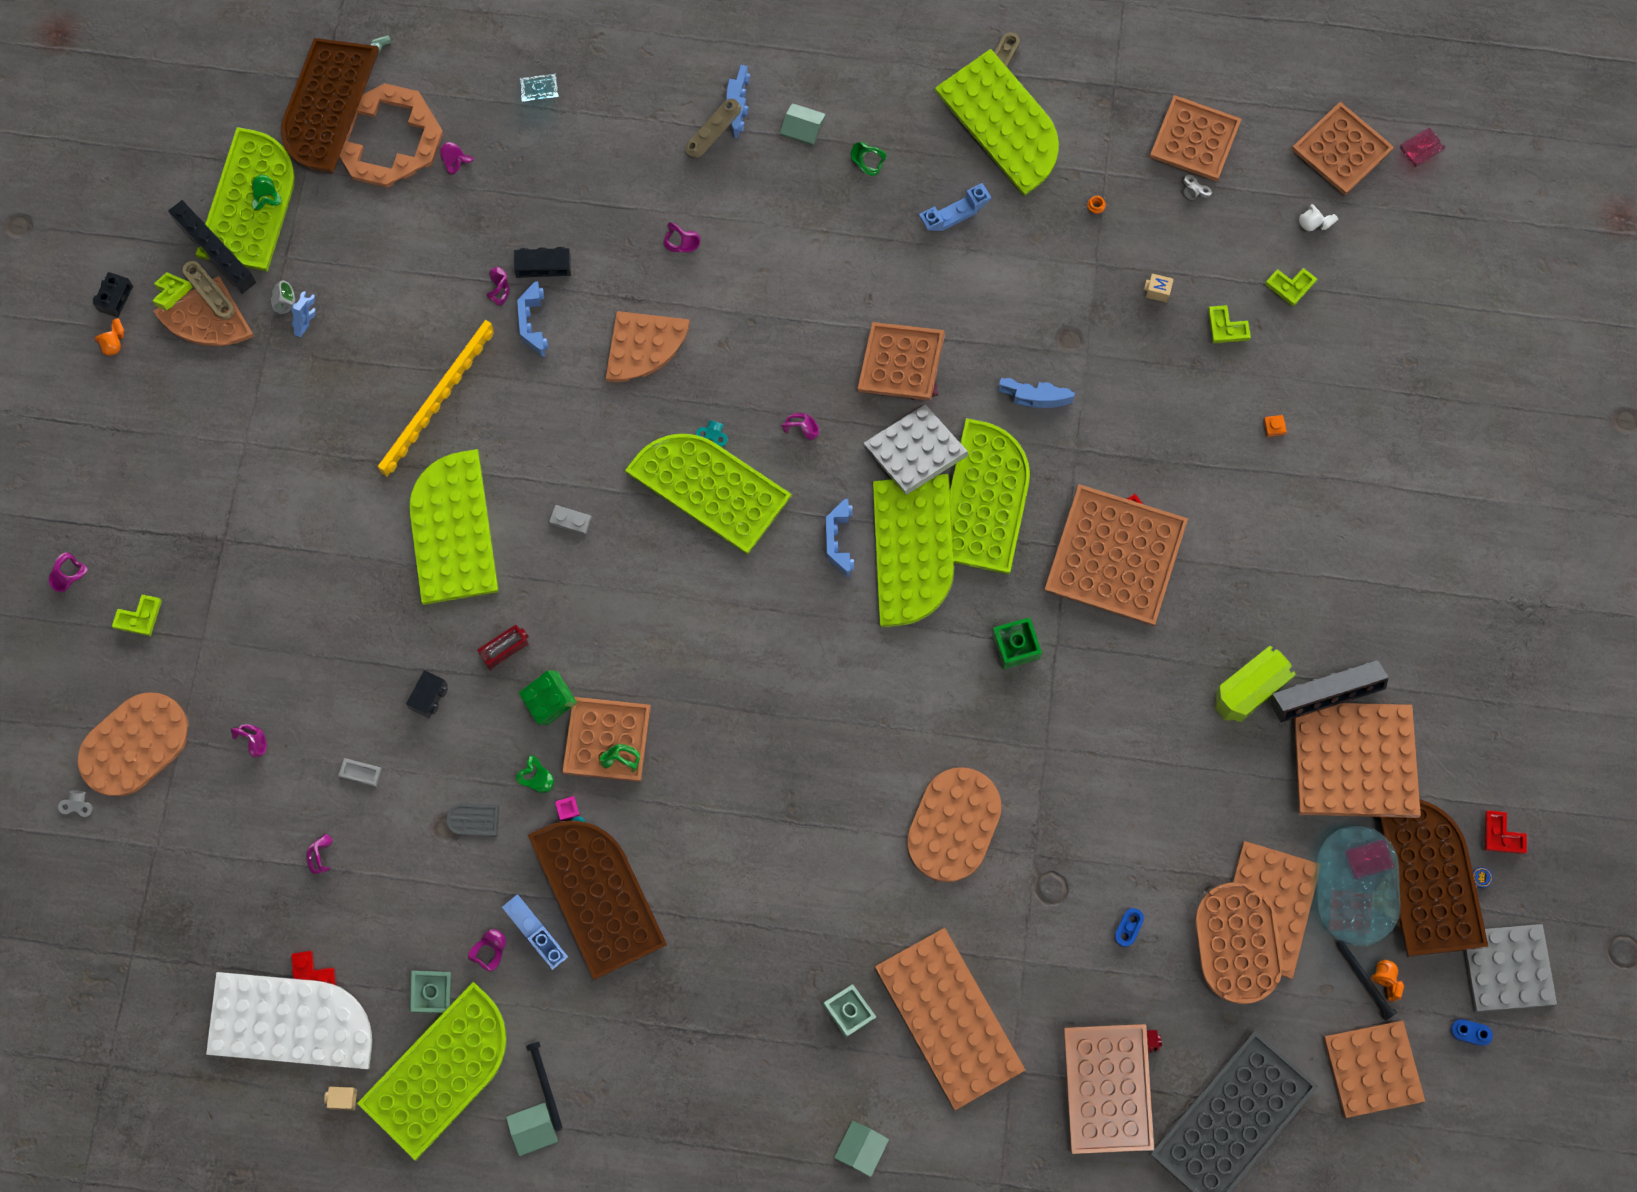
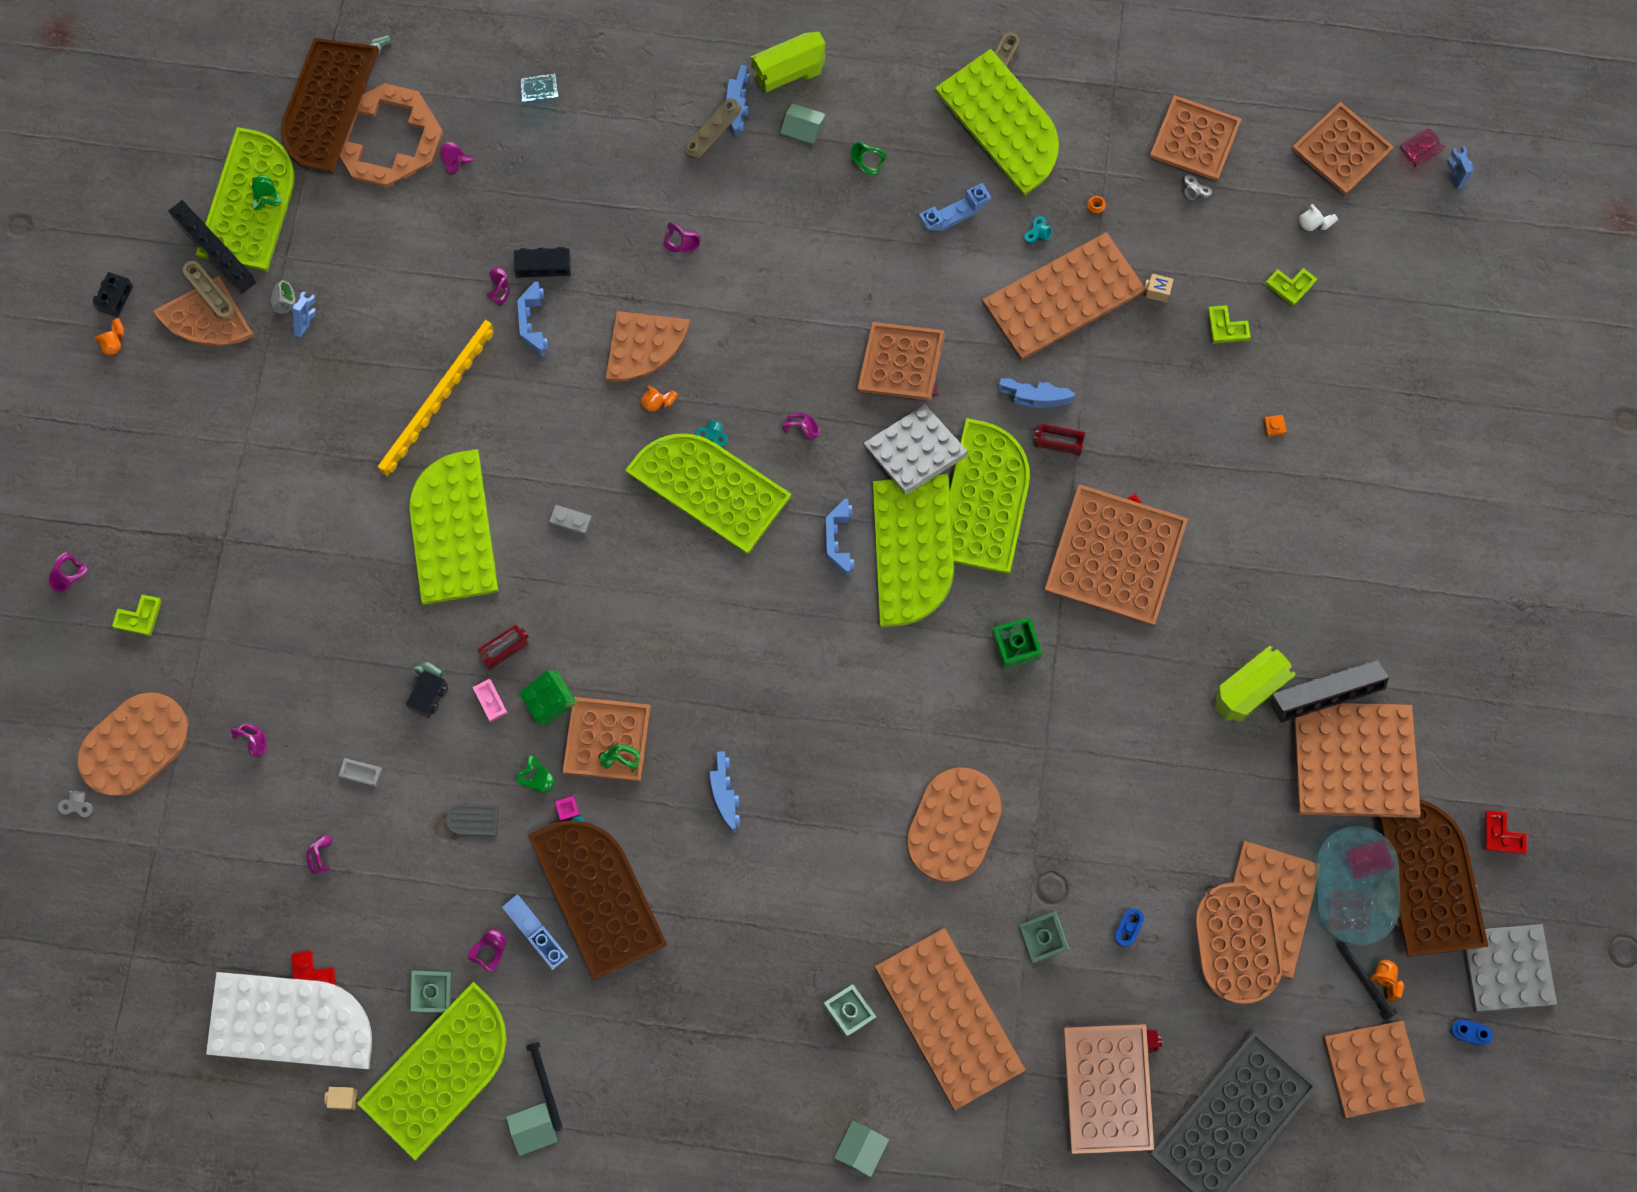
lime plate [152,272,193,311] -> none
tile [1473,868,1492,888] -> none
none -> sand green arm [412,662,443,677]
none -> bright pink plate [473,679,508,722]
none -> orange piece [640,385,679,412]
none -> medium blue slope [710,751,740,833]
none -> lime brick [750,32,826,92]
none -> nougat plate [982,232,1145,361]
none -> sand green slope [1020,911,1069,963]
none -> teal piece [1024,216,1052,244]
none -> dark red window [1034,423,1085,456]
none -> medium blue plate [1447,146,1473,190]

